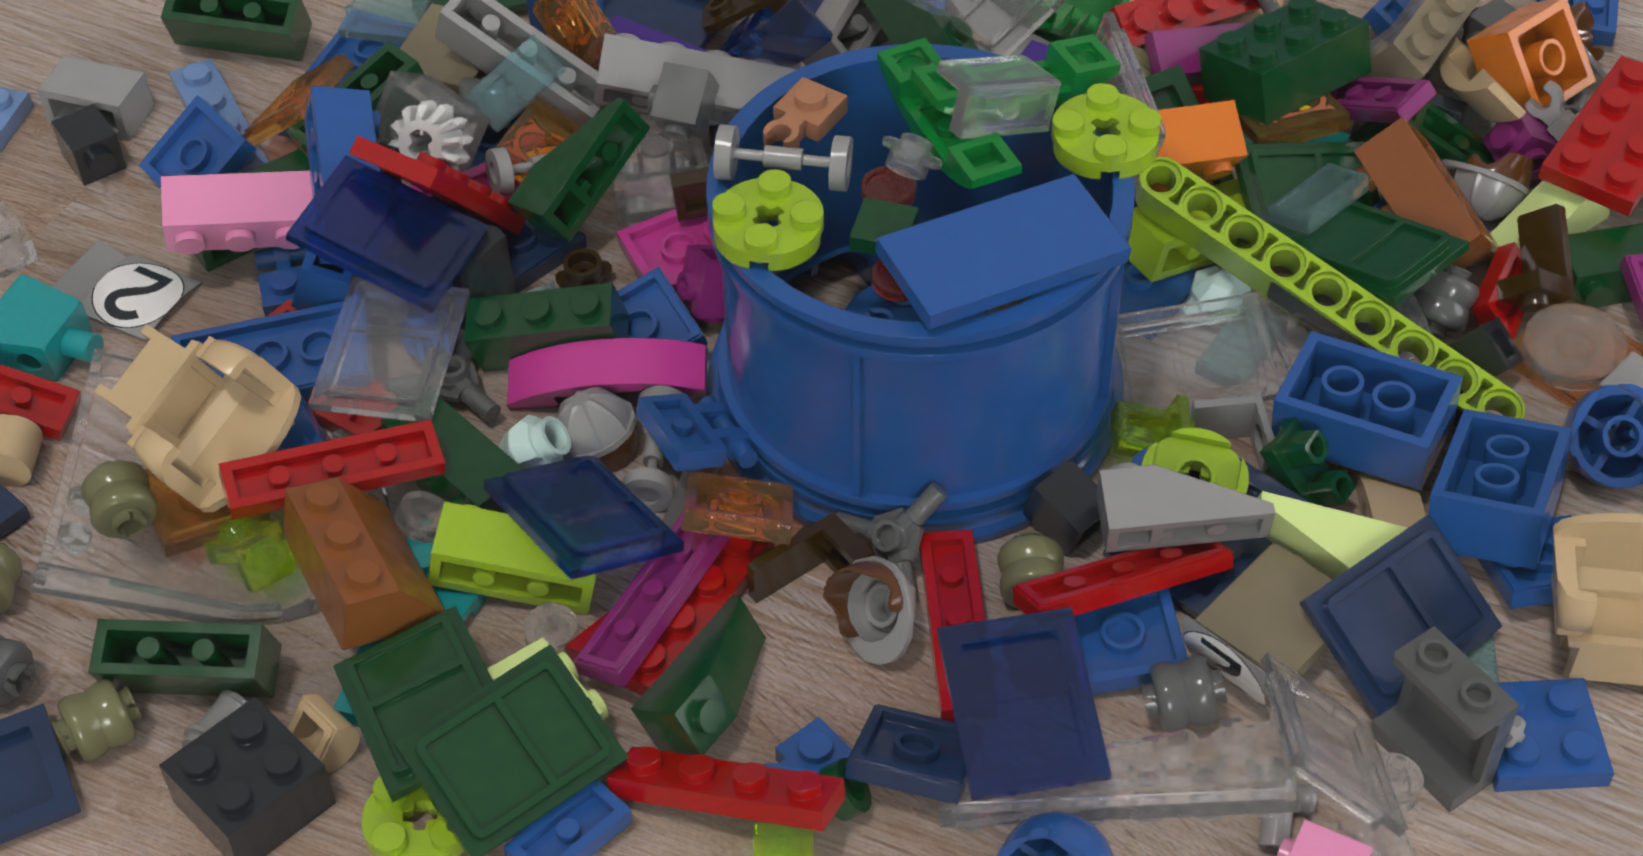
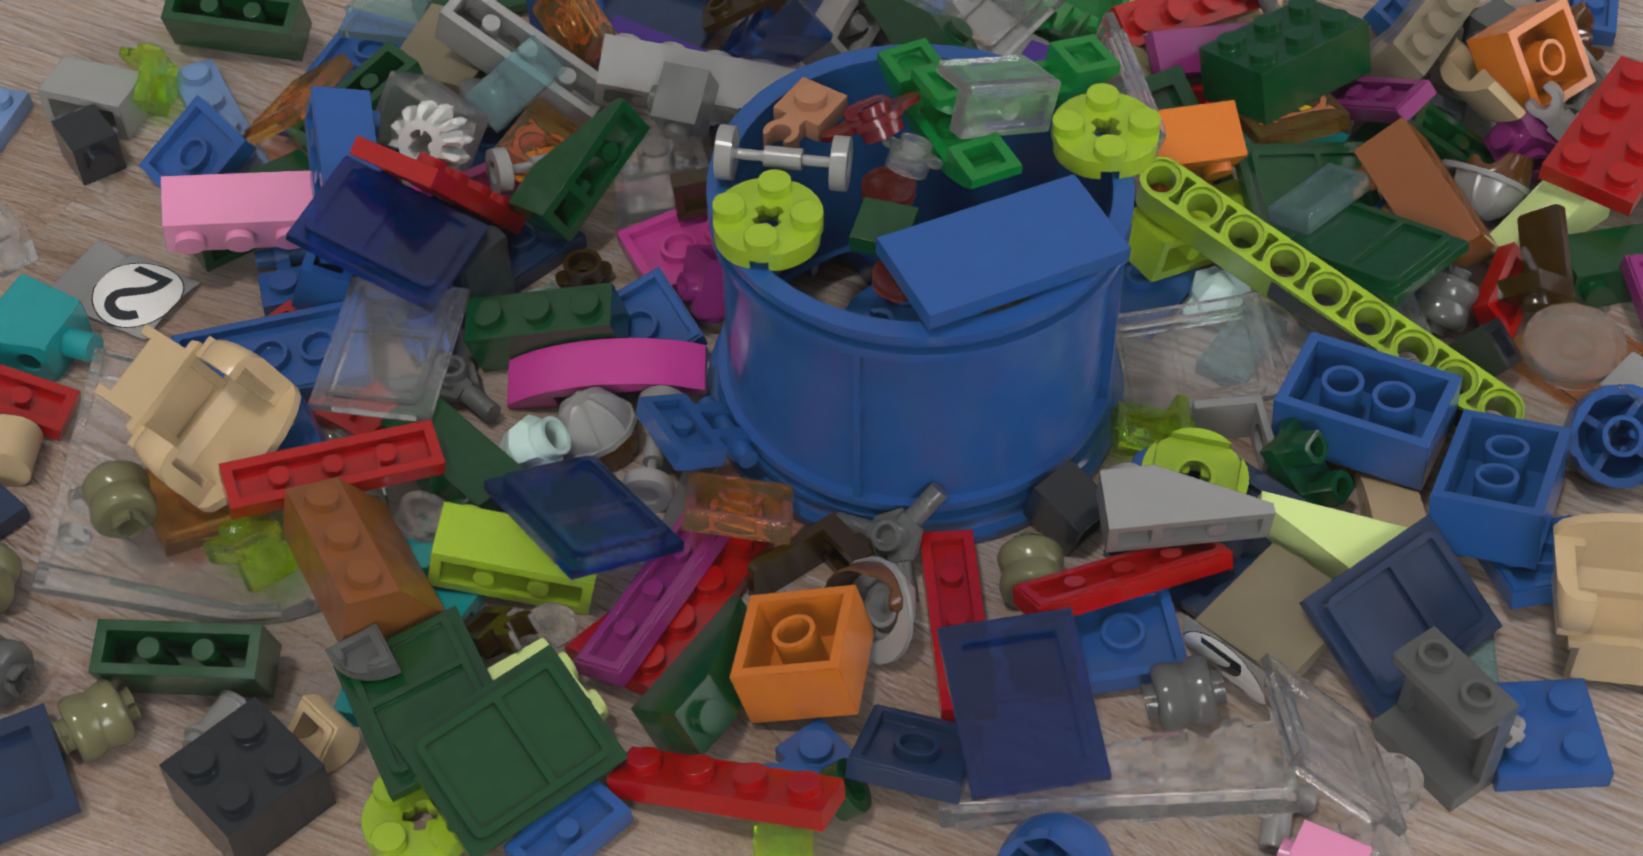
none -> clear neon green bracket [118,43,179,118]
none -> dark grey tile [325,623,402,681]
none -> dark brown plate [464,606,542,659]
none -> orange brick [730,585,875,723]
none -> dark red plate [820,91,922,145]

